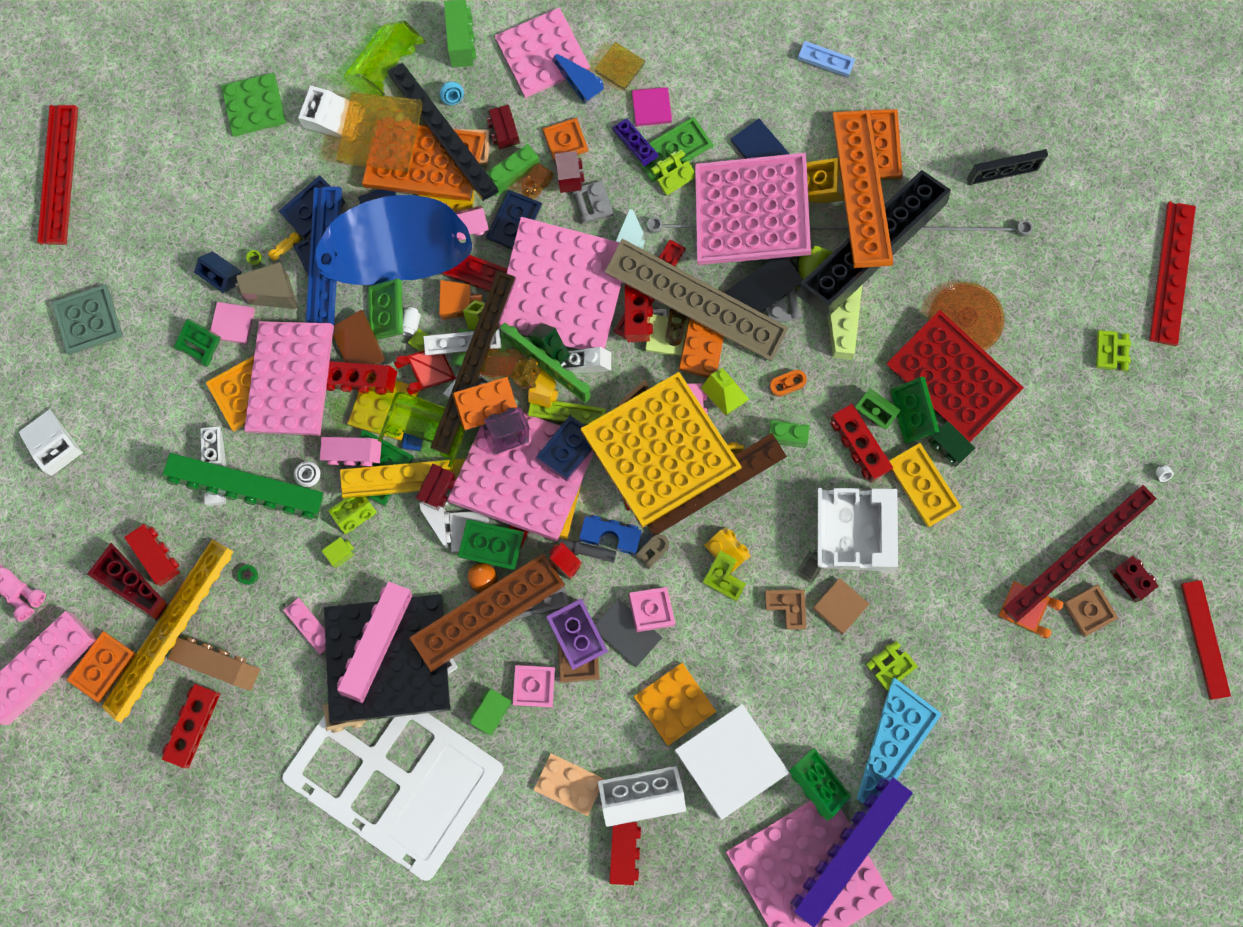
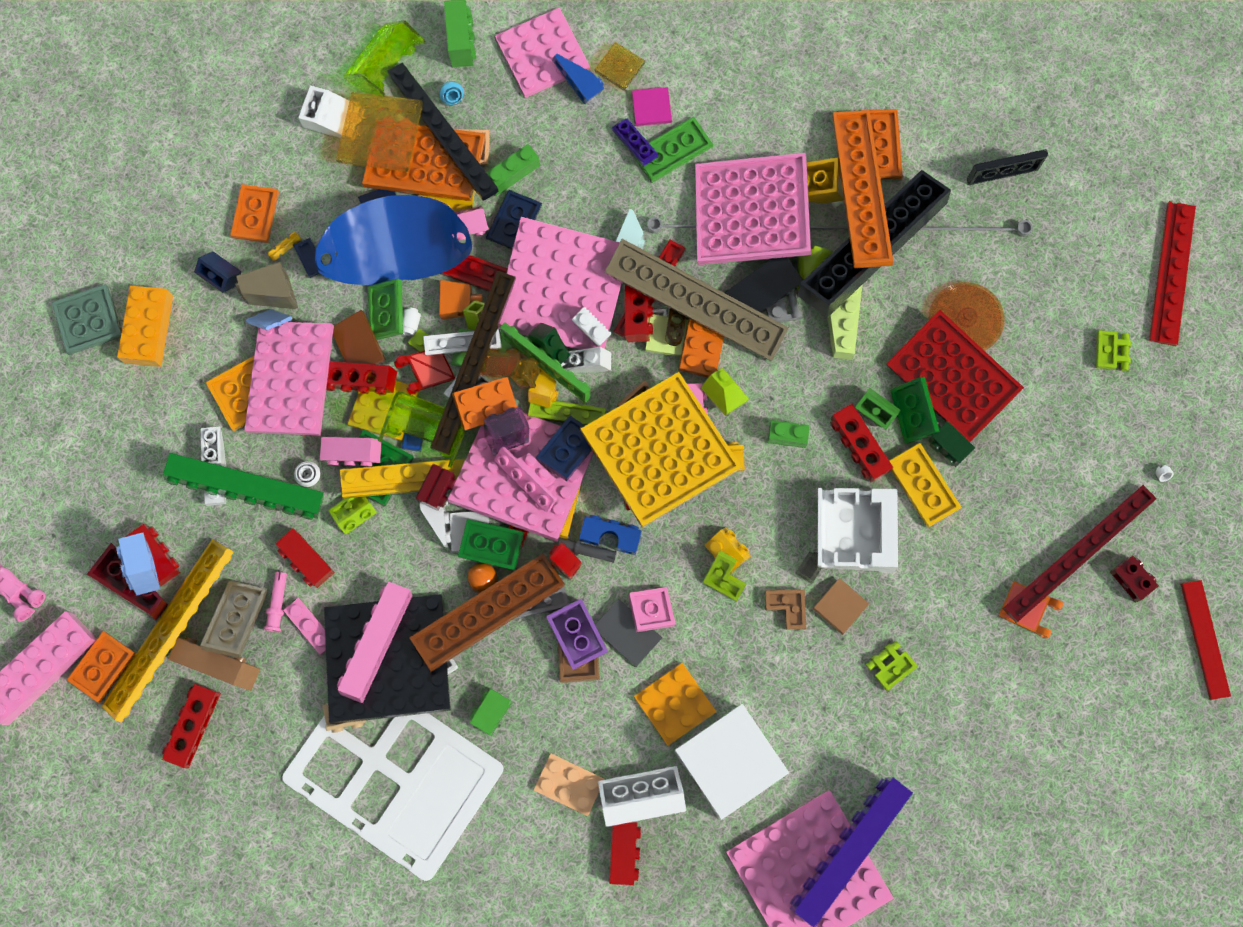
white slope [19,409,83,476] -> none
red plate [37,105,78,245] -> none
green plate [174,319,221,367] -> none
bright pink tile [211,302,255,344] -> none
bright green plate [221,73,287,137] -> none
green tile [237,565,258,585] -> none
lime hinge [246,250,262,265] -> none
dark blue plate [279,175,346,239] -> none
blue plate [306,186,342,334] -> none
lime brick [321,537,355,569] -> none
dark red brick [486,104,520,149] -> none
bright pink plate [513,665,555,708] -> none
clear orange piece [522,163,554,199] -> none
orange tile [542,117,588,162] -> none
brick [555,151,585,193] -> none
light grey plate [572,180,614,224] -> none
dark tan plate [635,534,669,569] -> none
reddish brown plate [647,433,787,536] -> none
lime plate [651,149,696,196] -> none
dark blue tile [730,118,789,159] -> none
orange plate [770,370,807,397] -> none
green plate [788,748,851,821] -> none
light blue plate [798,41,855,77] -> none
medium azure wing [856,678,942,806] -> none
medium nougat plate [1063,584,1118,637] -> none
none -> light blue brick [116,533,161,595]
none -> light orange brick [117,286,173,367]
none -> dark tan plate [200,580,267,658]
none -> orange plate [230,184,279,243]
none -> light blue piece [246,309,292,330]
none -> bright pink pin [263,572,287,633]
none -> red brick [276,528,335,588]
none -> bright pink bracket [494,447,557,512]
none -> white brick [572,307,611,347]

